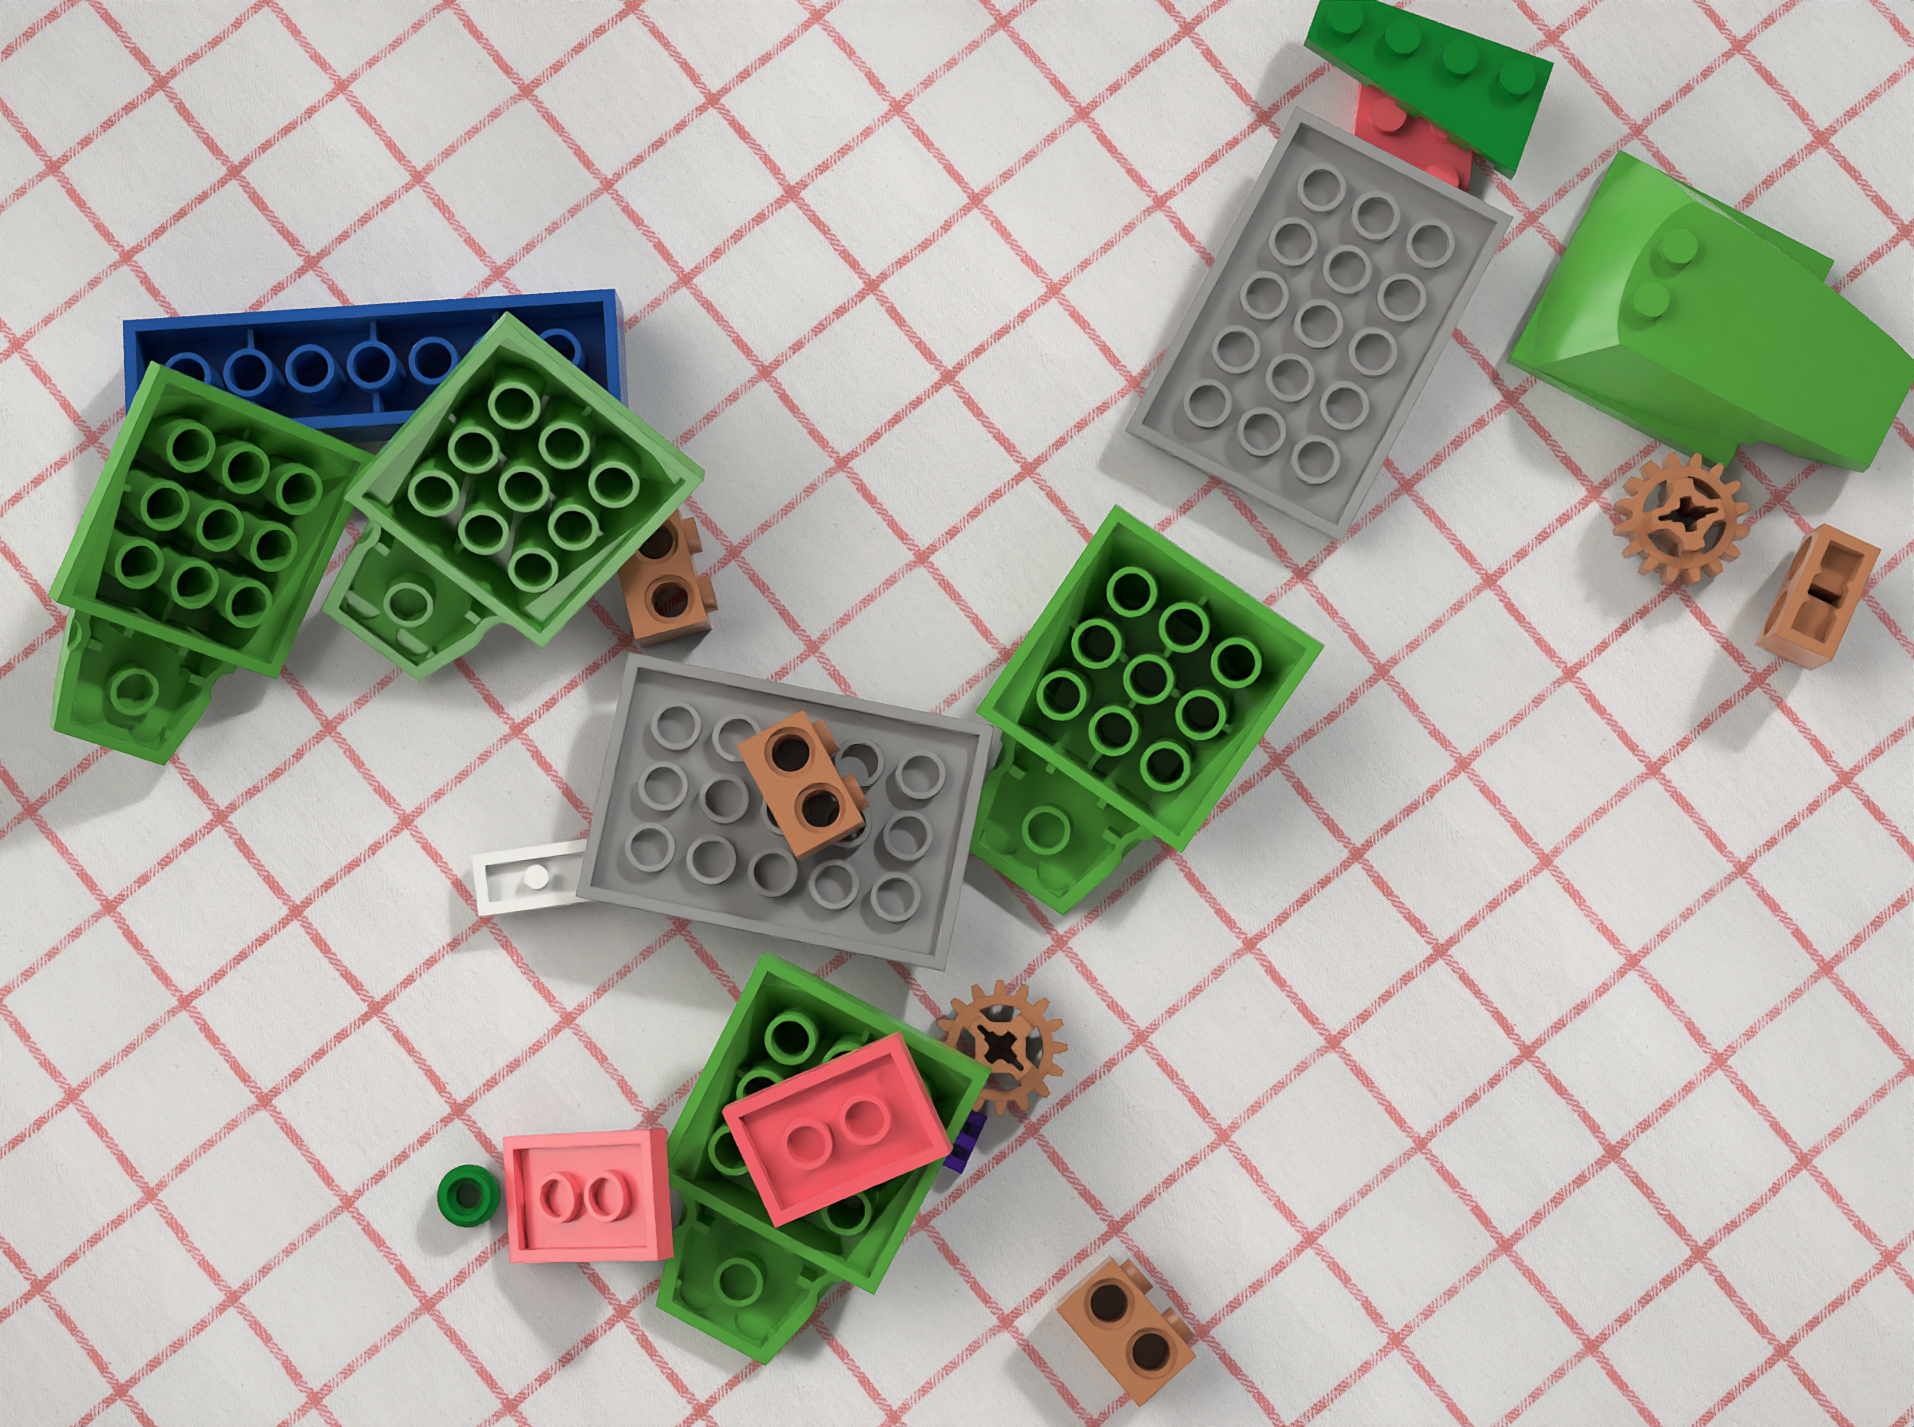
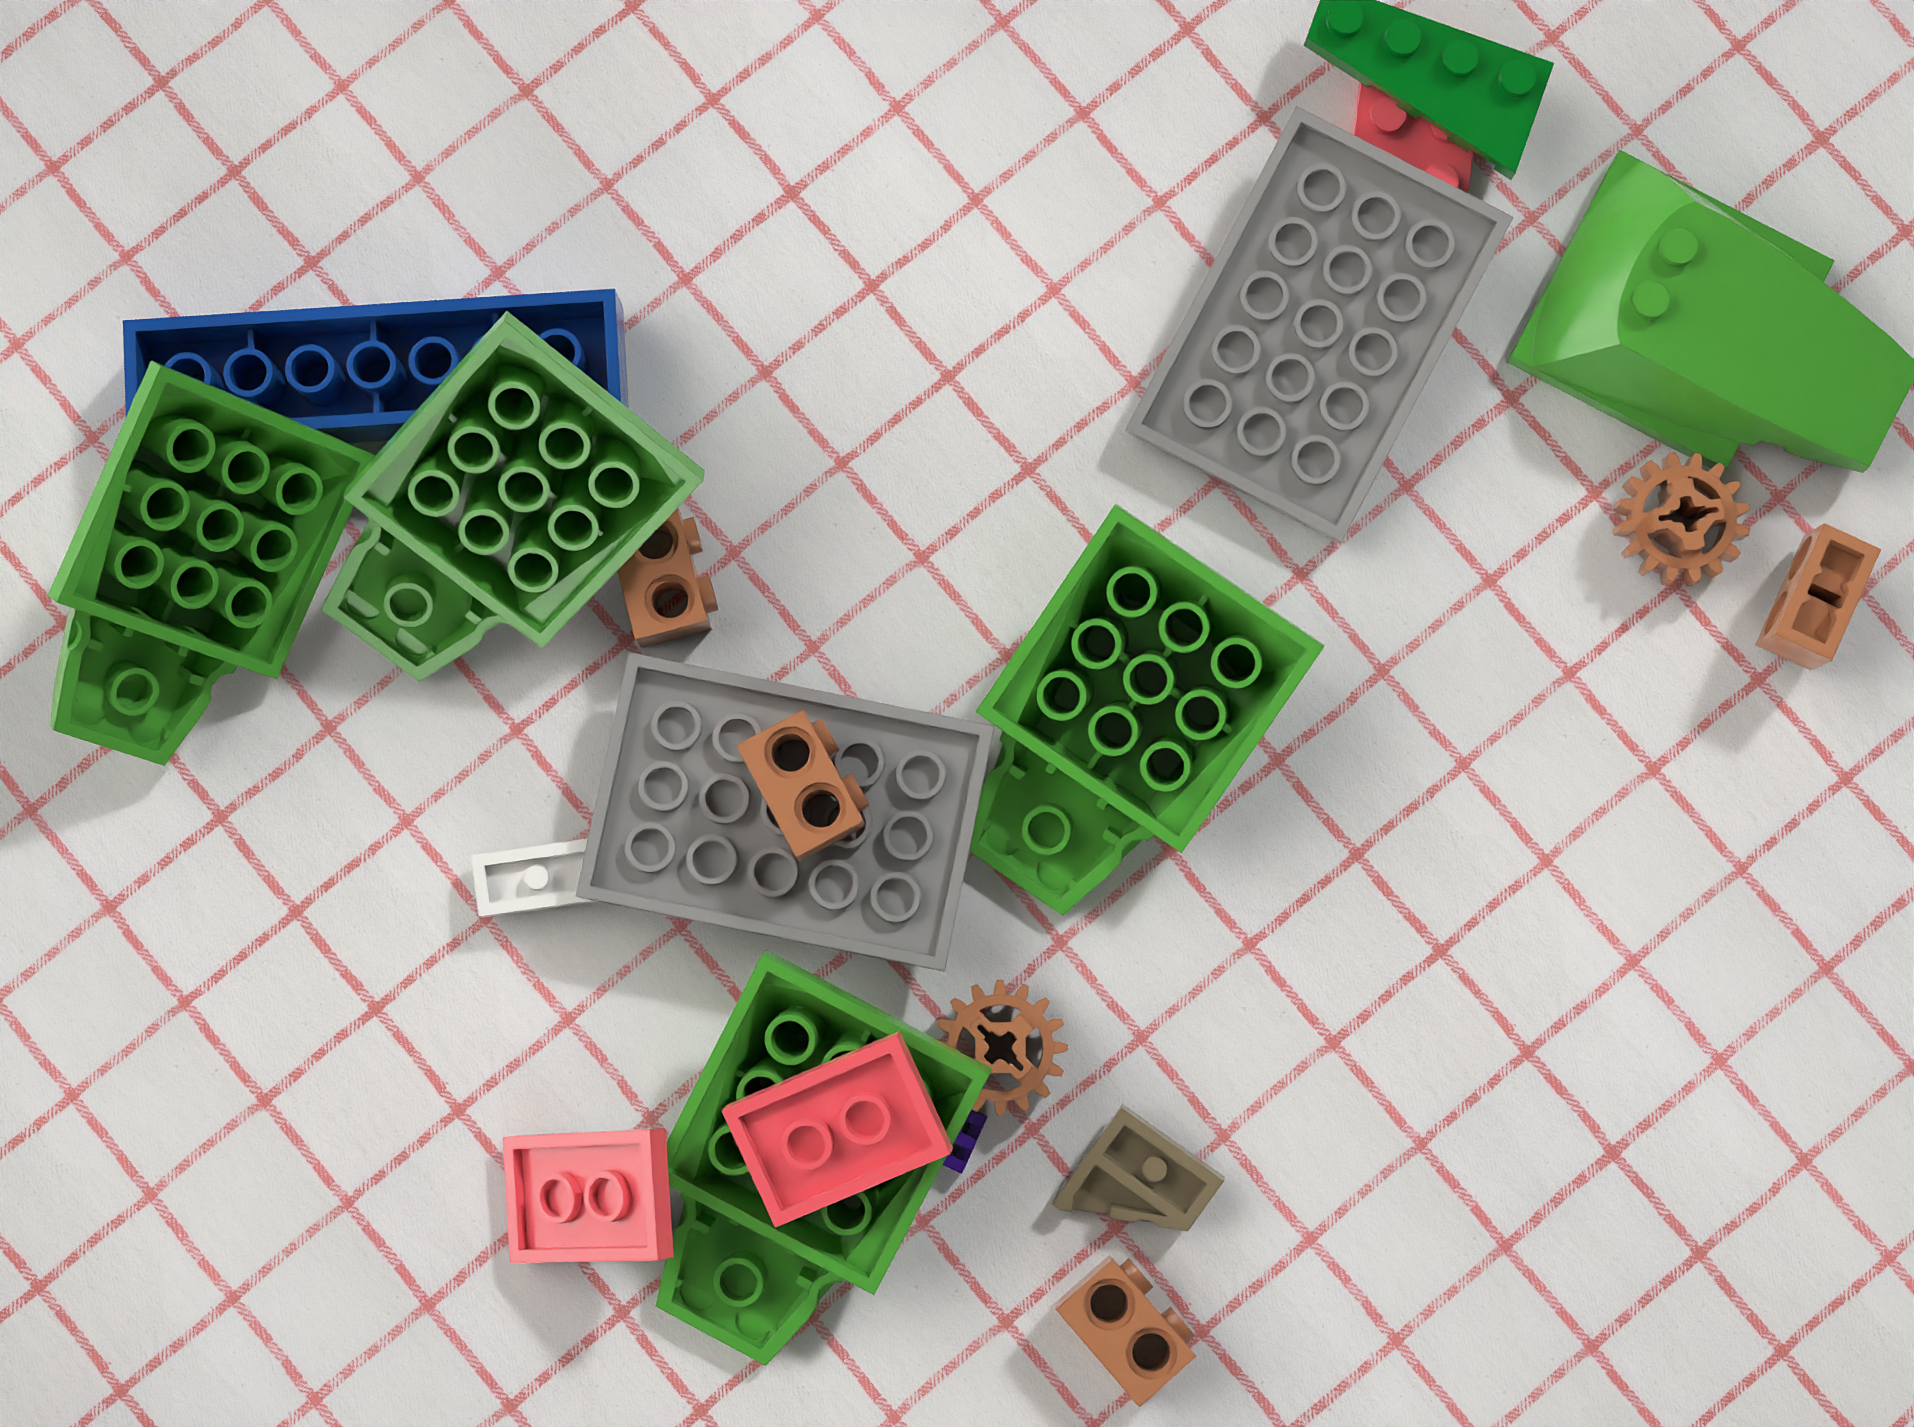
green plate [437,1164,501,1228] -> none
none -> dark tan wing [1052,1104,1225,1232]

